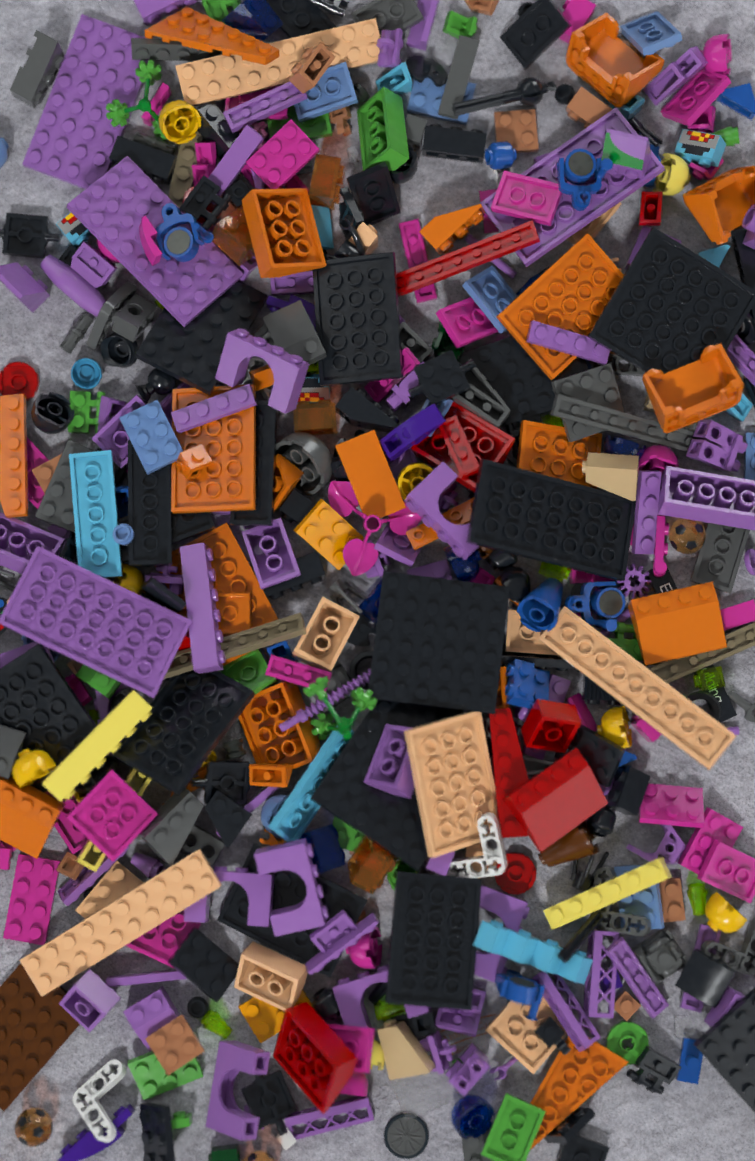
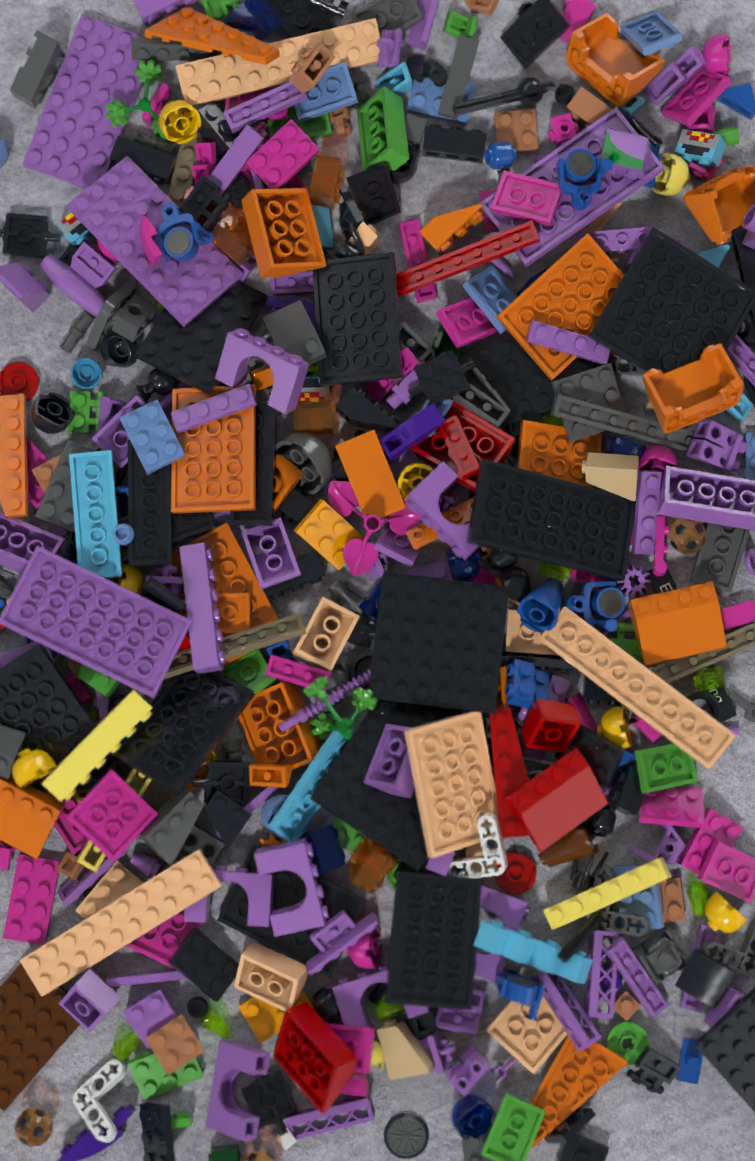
orange bracket [176,444,212,479] -> none
black plate [534,1016,571,1055] -> none
red slope [639,192,663,226] -> none
none -> clear neon green cone [111,1030,141,1061]
none -> dark pink brick [548,113,579,148]
none -> medium lavender bracket [569,226,653,255]
none -> bright green plate [634,743,698,793]

